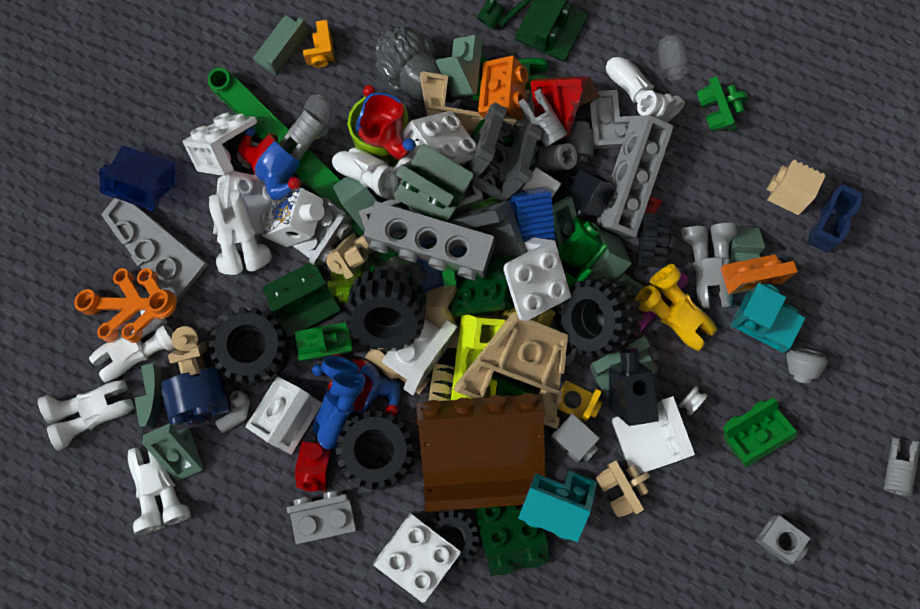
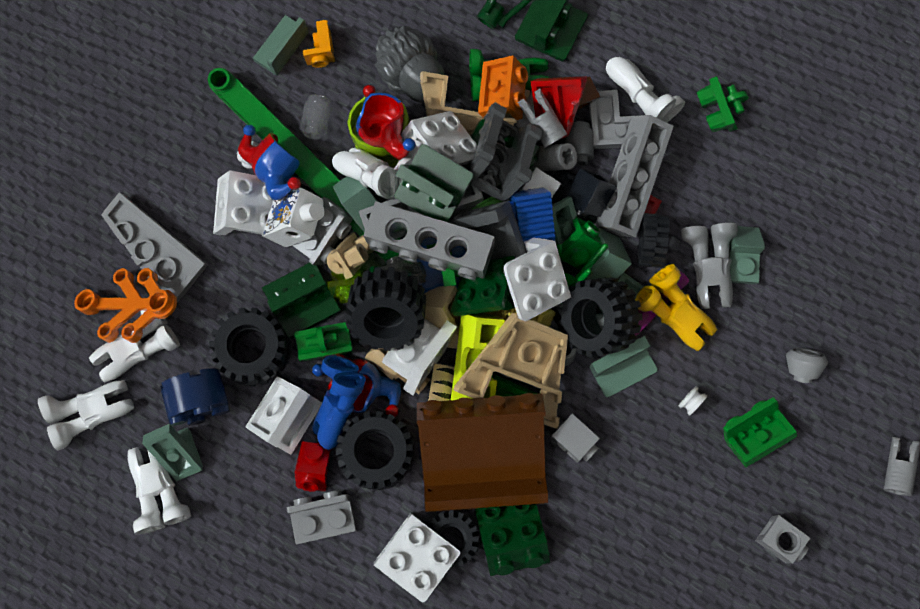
clear blue hips [99,145,175,211] -> none
sand green slope [134,363,162,430] -> none
tan hips [168,326,208,375] -> none
white bracket [182,113,257,176] -> none
white piece [209,190,272,275] -> none
light grey arm [215,390,250,434] -> none
light grey hinge [279,109,326,160] -> none
sand green slope [436,35,483,98] -> none
teal brick [518,471,597,543] -> none
yellow bracket [557,380,602,422] -> none
tan hips [596,461,650,517] -> none
black torso [609,348,659,426] -> none
white bracket [612,396,695,474] -> none
white bush [637,90,667,118] -> none
clear brick [657,36,689,81] -> none
orange bracket [721,255,798,295] -> none
teal brick [730,283,805,353] -> none
tan brick [766,160,825,215] -> none
dark blue brick [808,184,862,253] -> none

